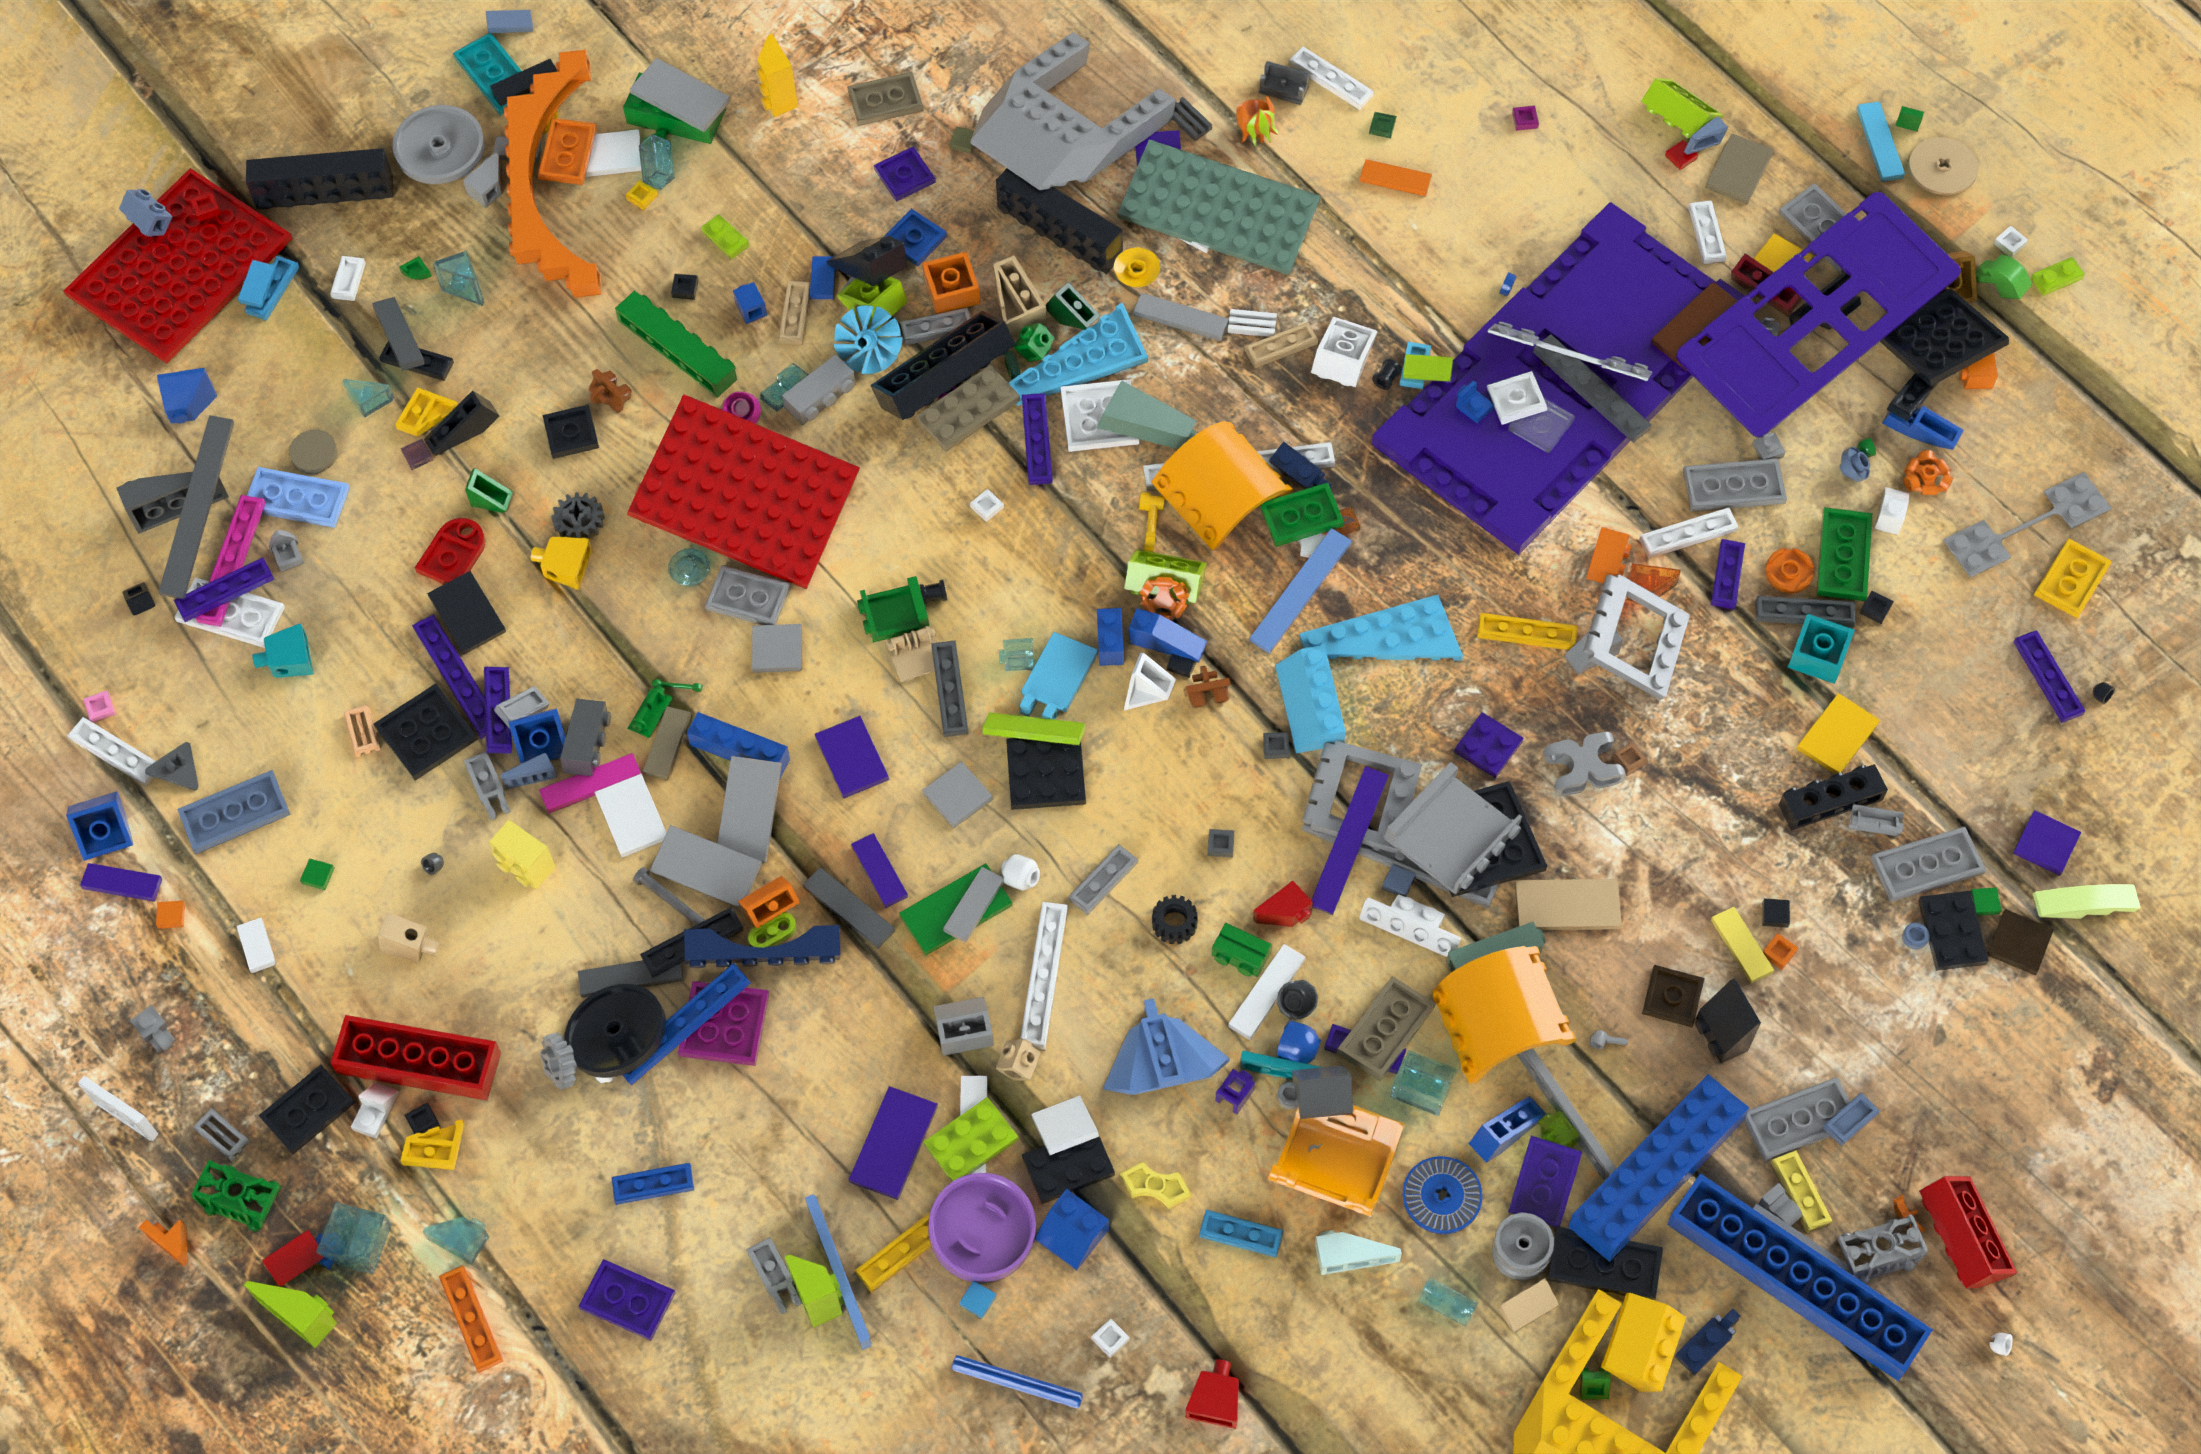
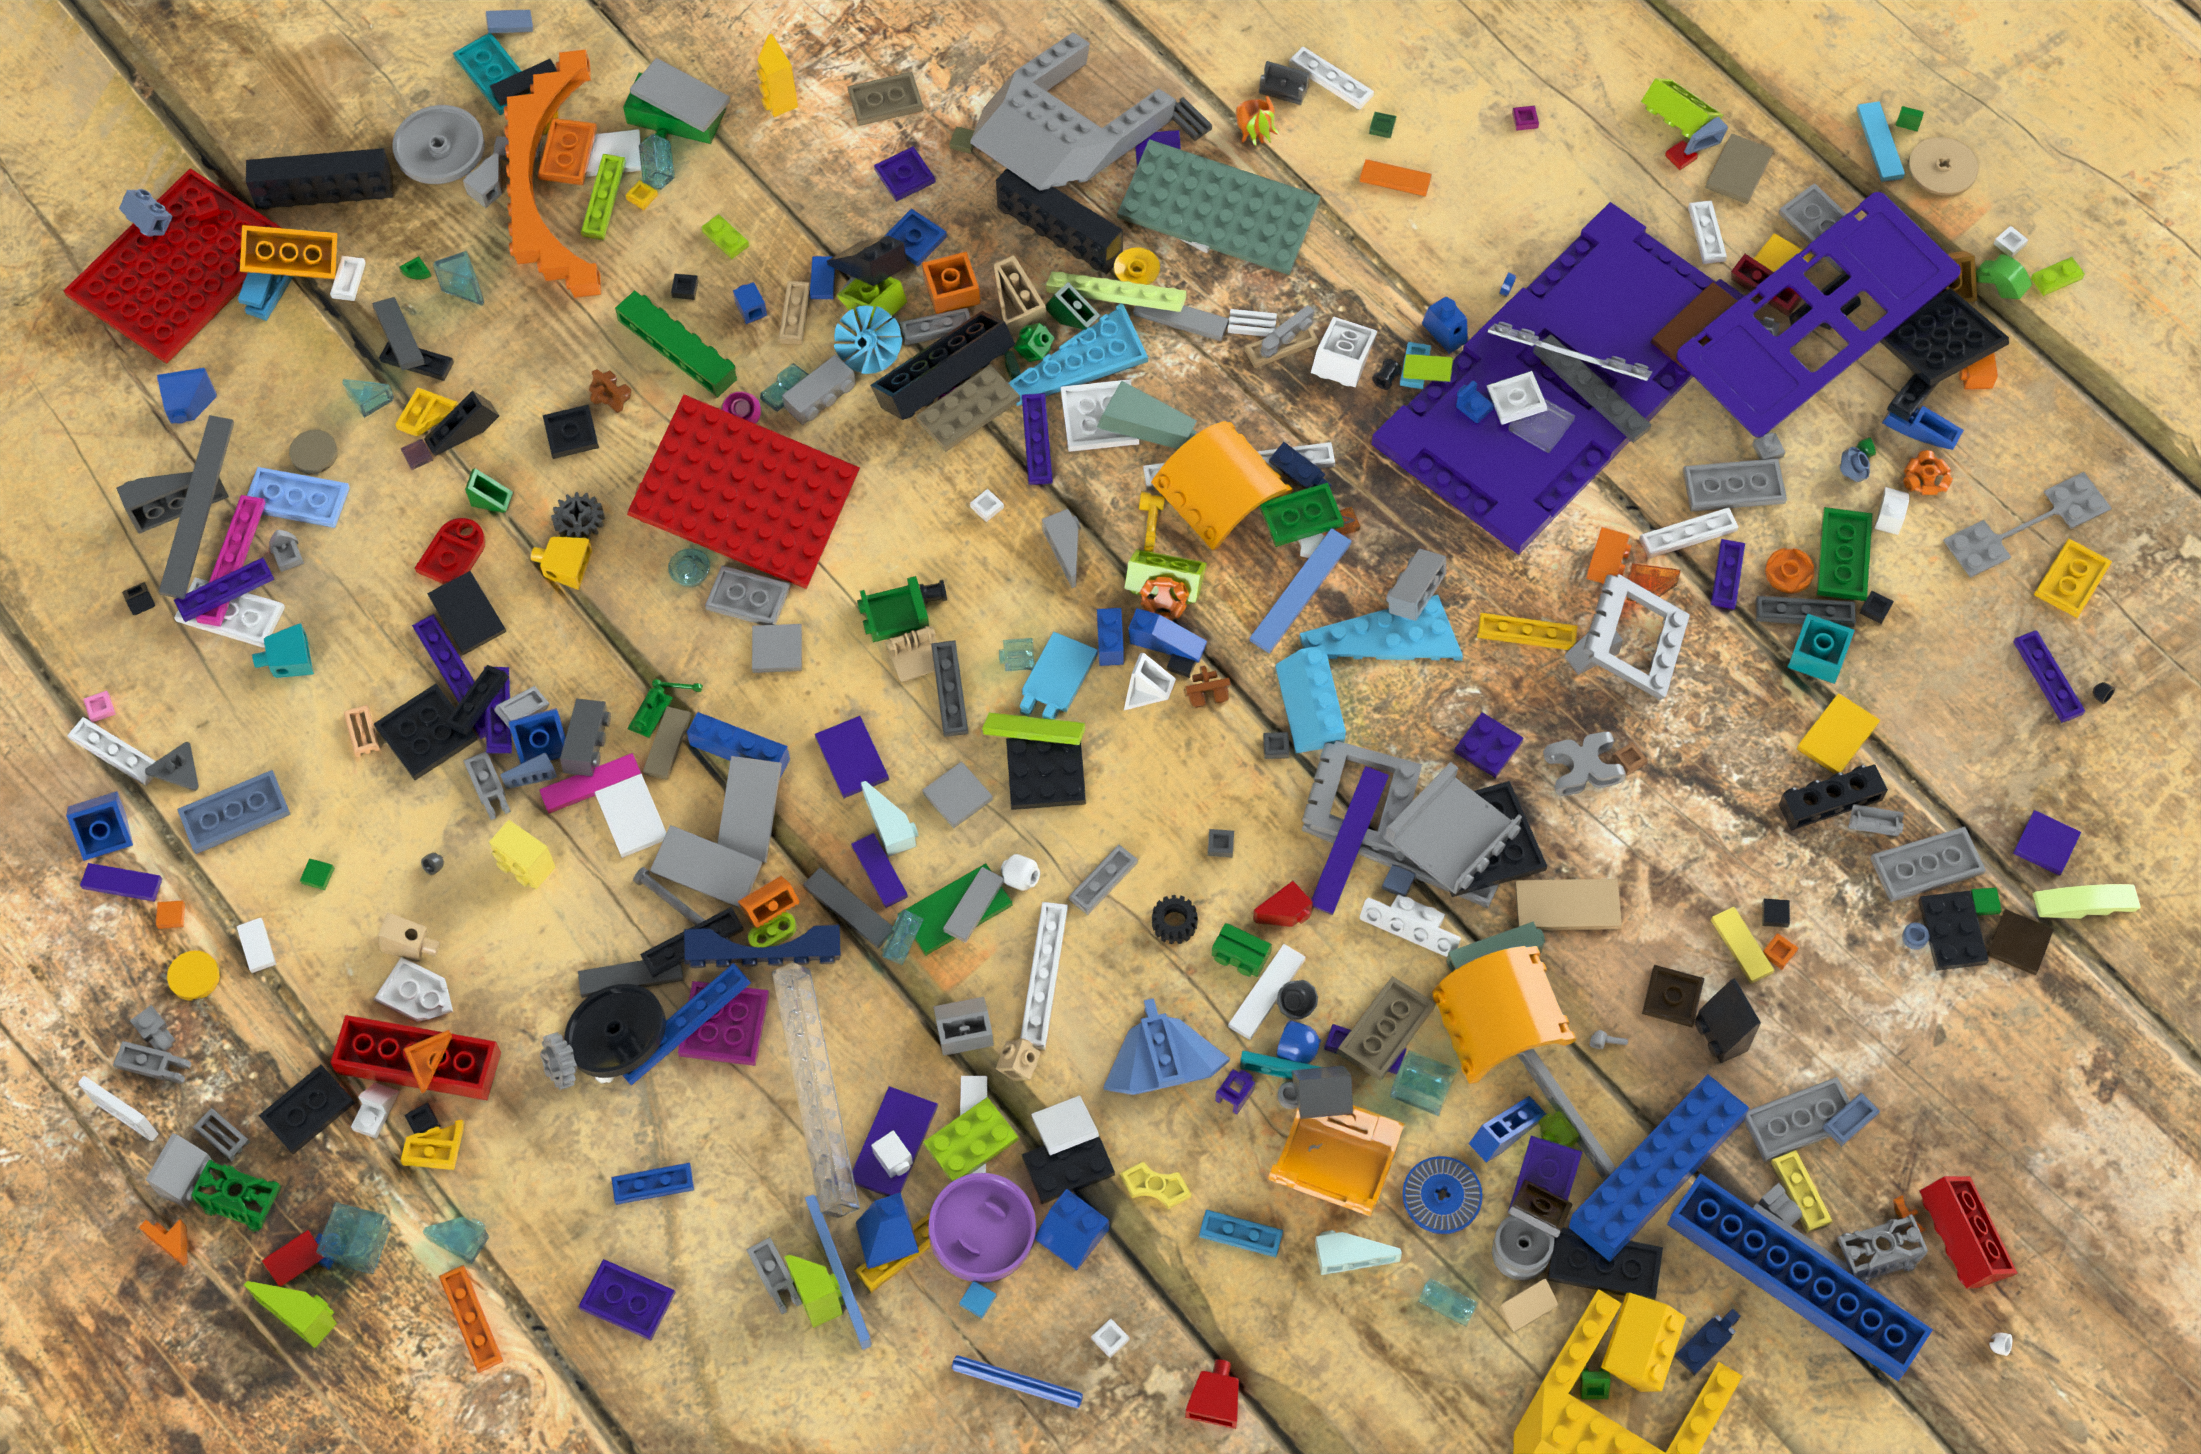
none -> light grey hinge [113,1041,191,1084]
none -> light grey slope [145,1133,213,1208]
none -> yellow tile [167,950,220,1001]
none -> light orange slope [240,225,337,279]
none -> white tile [374,957,453,1022]
none -> orange tile [404,1030,452,1093]
none -> black tile [445,665,509,736]
none -> lime tile [581,154,626,240]
none -> clear brick [772,962,860,1218]
none -> blue slope [856,1193,919,1269]
none -> light aqua slope [861,781,919,857]
none -> white brick [871,1130,913,1178]
none -> clear light blue hinge [881,910,923,965]
none -> light grey slope [1042,509,1081,588]
none -> yellowish green plate [1046,271,1186,312]
none -> light grey hinge [1260,305,1314,359]
none -> light grey brick [1386,548,1447,621]
none -> blue torso [1422,297,1468,354]
none -> dark brown tile [1509,1179,1573,1238]

